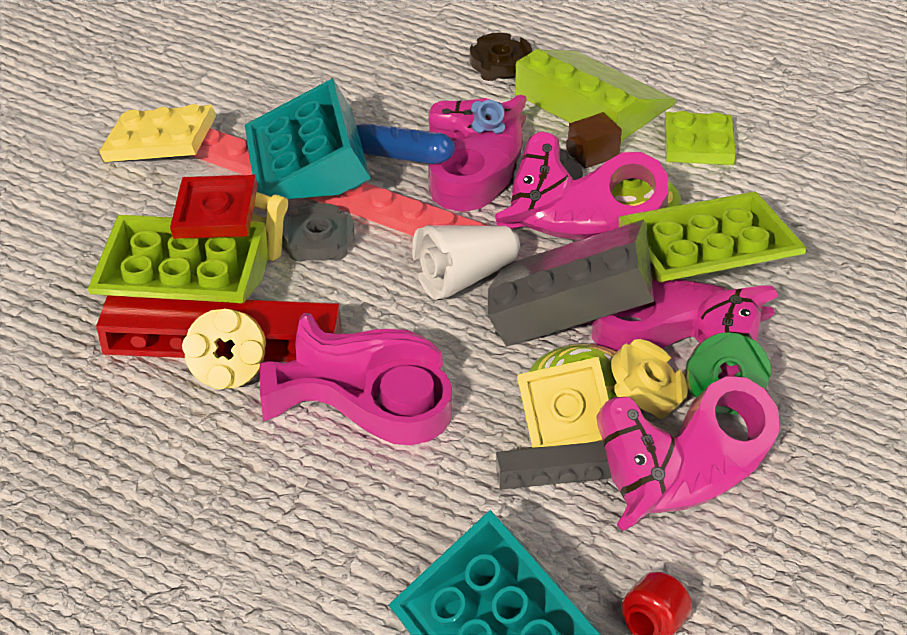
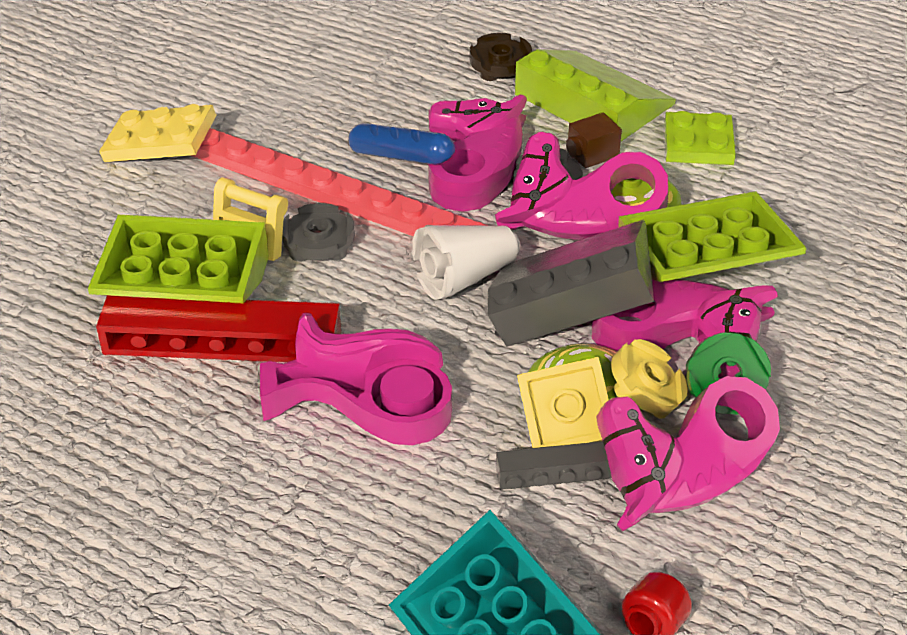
red plate [170,175,258,239] -> none
light yellow plate [182,309,266,389] -> none
teal slope [245,78,371,199] -> none
medium blue plate [471,100,505,134] -> none

